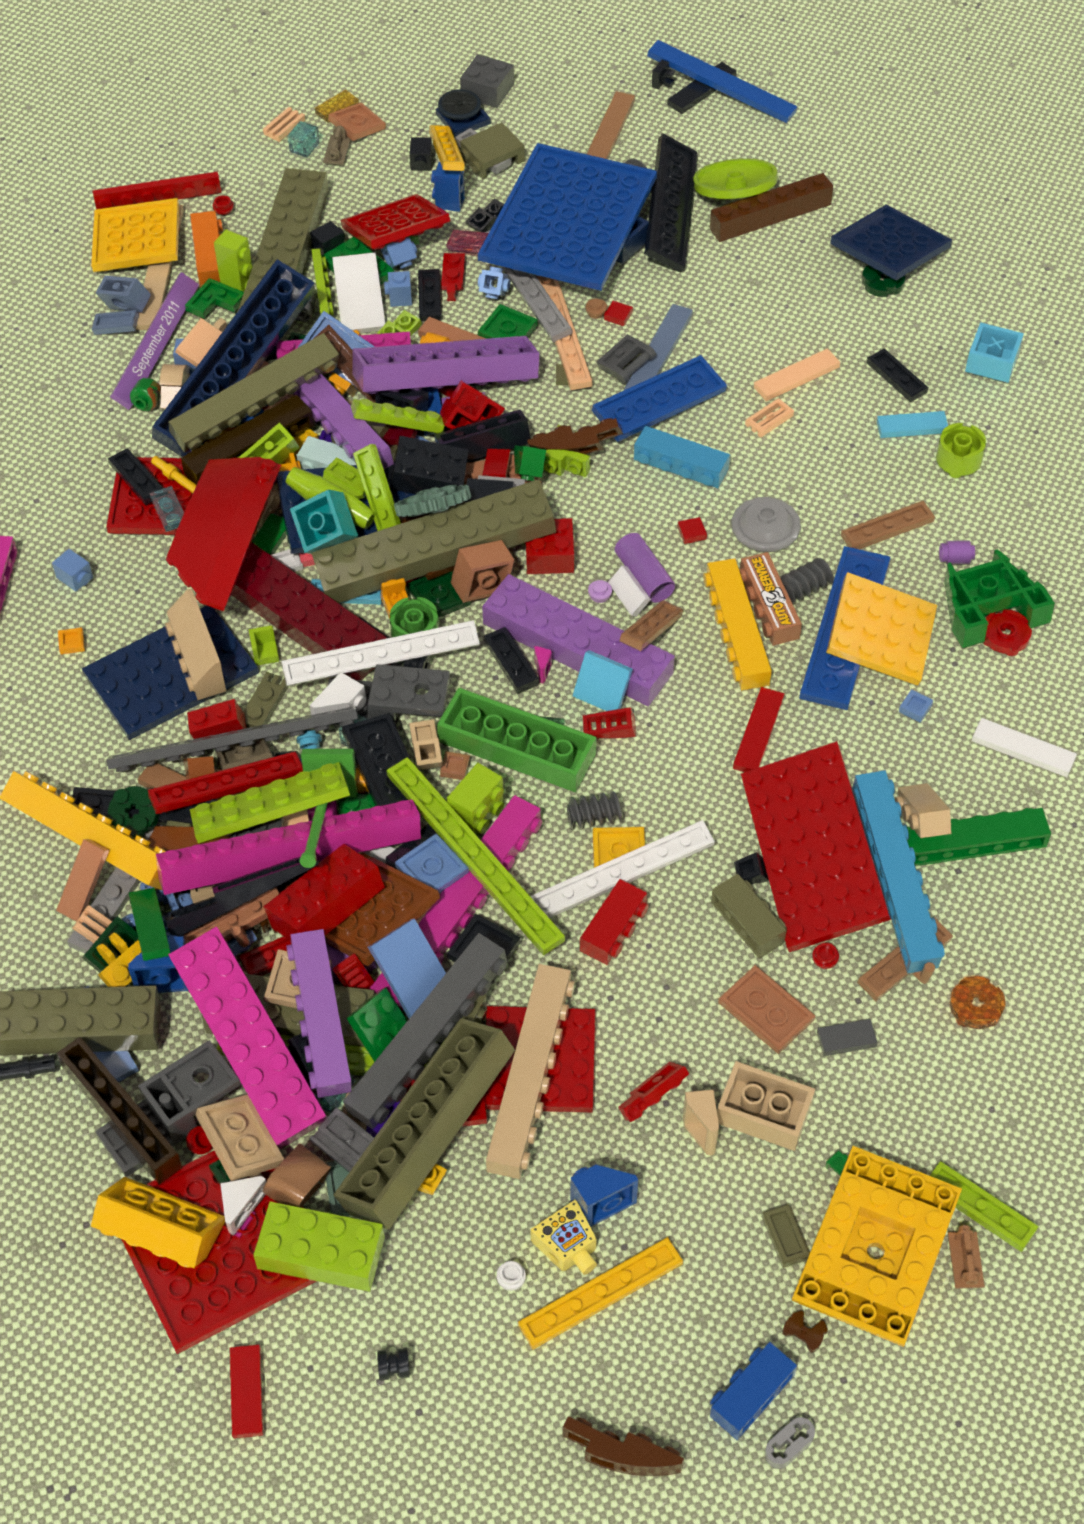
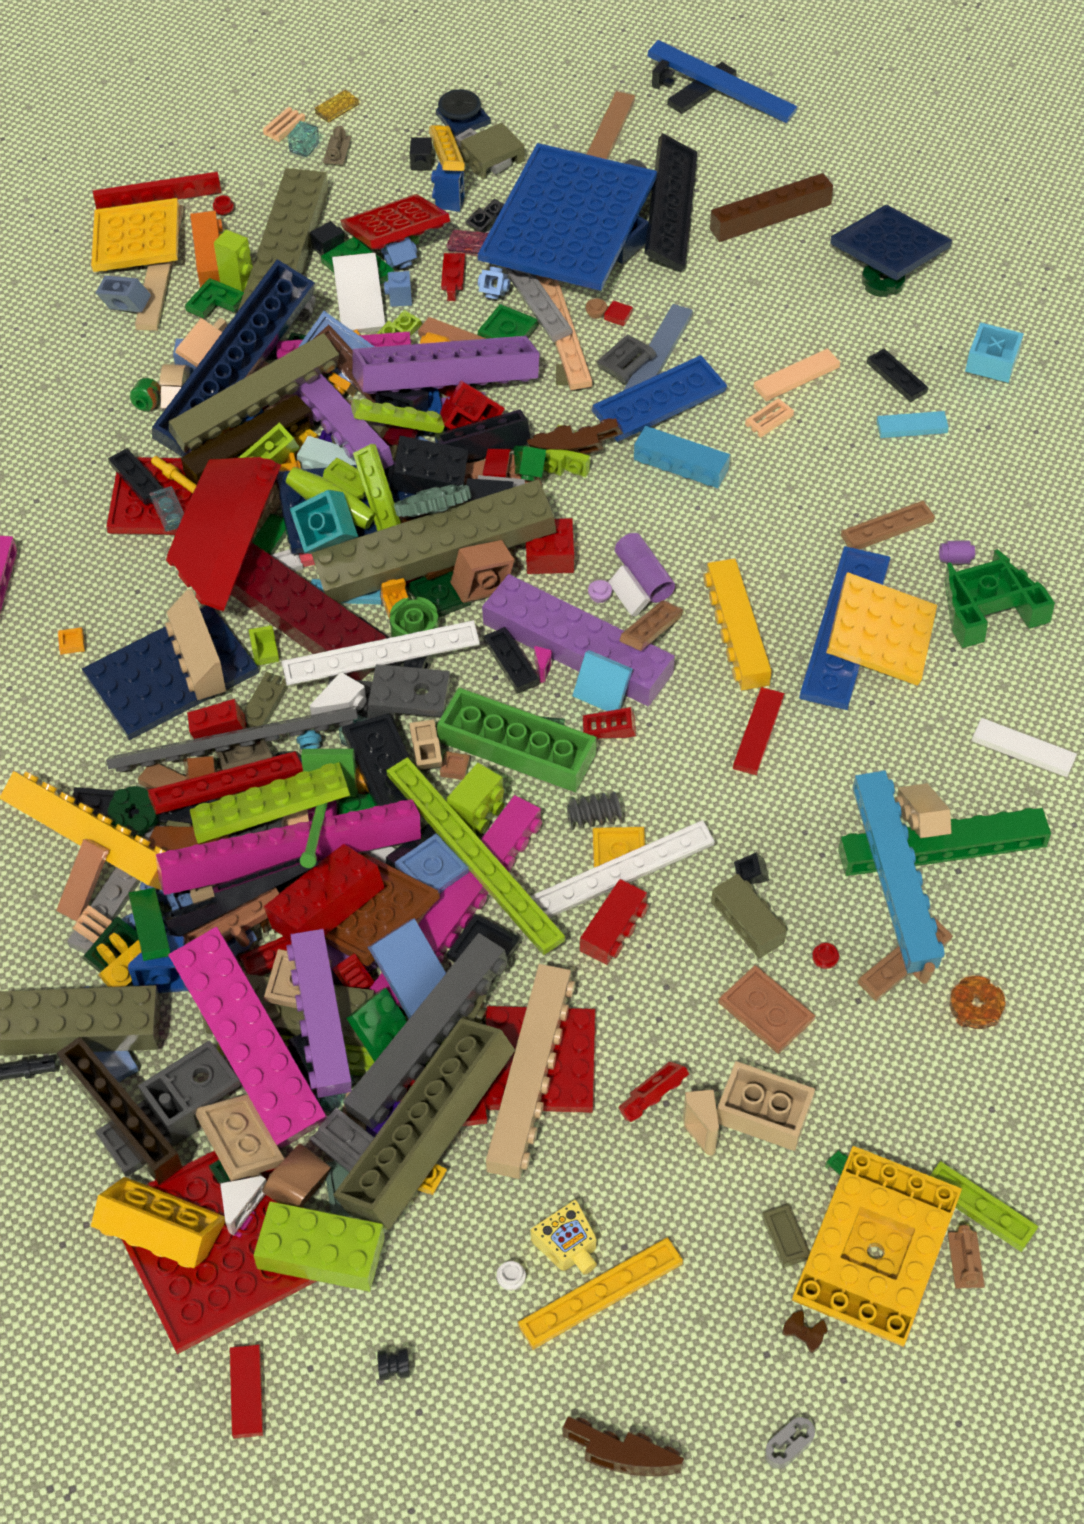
medium blue brick [52,549,93,591] -> none
sand blue tile [91,310,139,335] -> none
medium lavender tile [110,272,199,410] -> none
red plate [186,1126,213,1155] -> none
lime plate [311,248,334,316] -> none
nougat tile [328,102,386,141] -> none
black tile [418,269,442,321] -> none
dark grey brick [460,54,514,108] -> none
blue slope [570,1165,638,1227] -> none
red tile [677,517,707,544] -> none
lime dish [693,158,778,199] -> none
blue brick [710,1342,797,1441] -> none
light grey piece [731,497,801,552] -> none
nougat brick [739,552,802,646] -> none
red plate [741,741,891,952] -> none
dark grey piece [780,558,833,604] -> none
dark grey tile [817,1019,878,1056] -> none
medium blue plate [899,689,933,723] -> none
lime brick [936,423,986,478] -> none
red plate [982,610,1032,656] -> none

